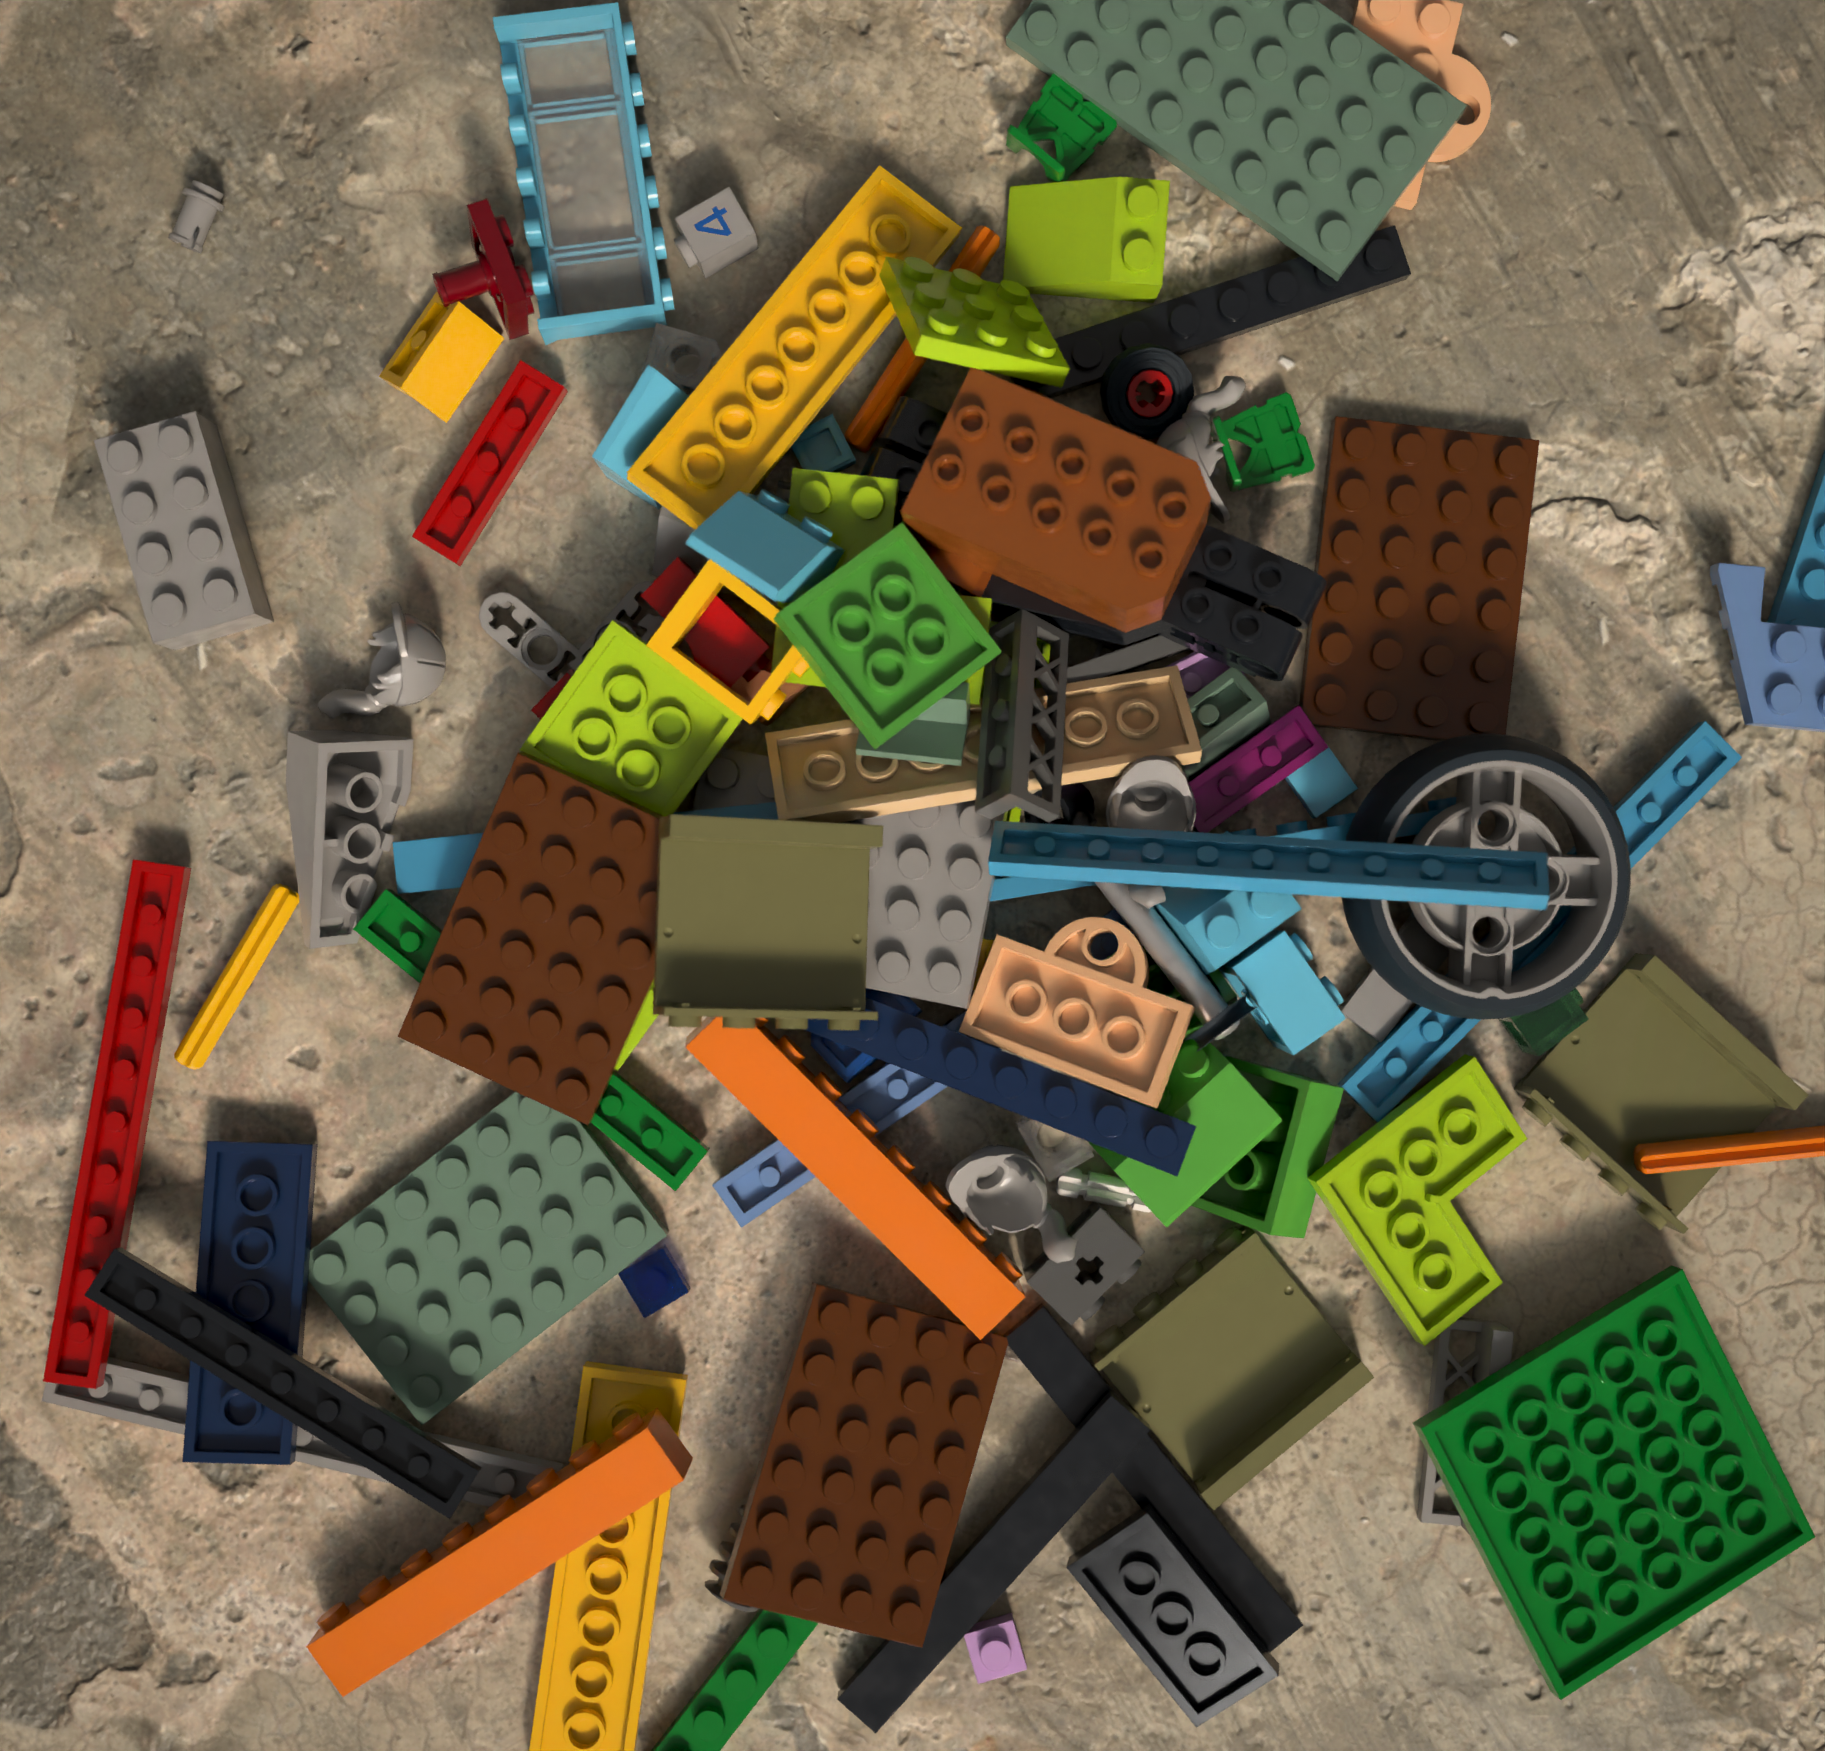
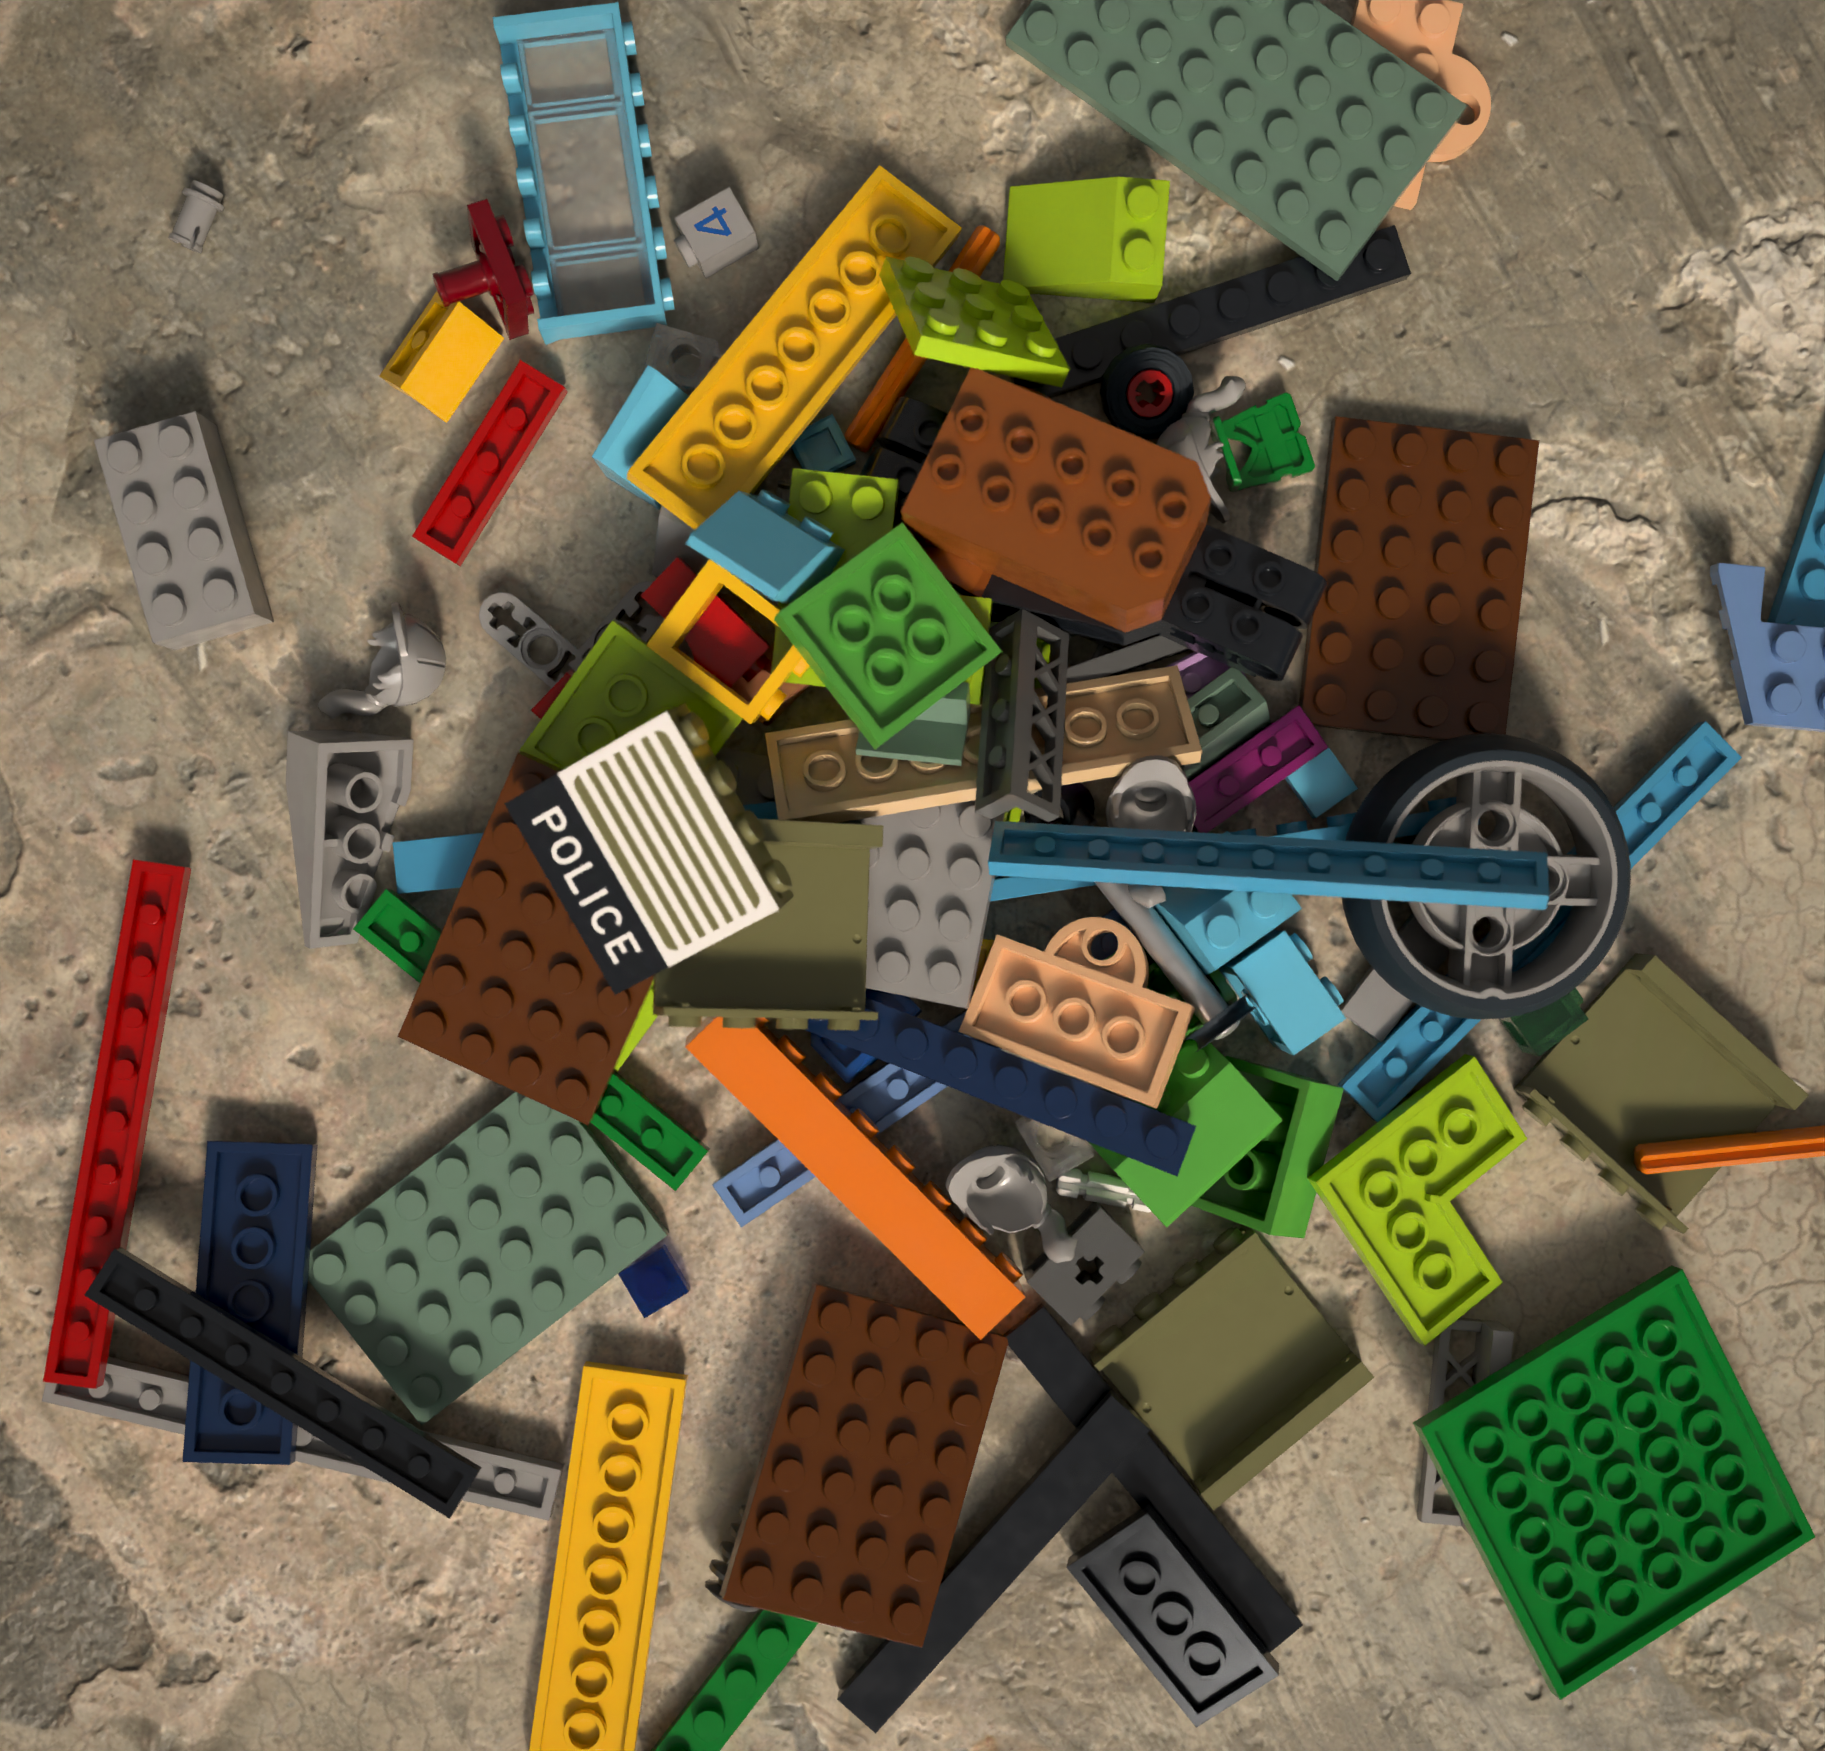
yellow axle [174,884,299,1070] -> none
orange brick [306,1408,693,1697] -> none
lavender plate [964,1613,1027,1684] -> none
green piece [1006,73,1117,183] -> none
none -> panel [505,703,794,995]

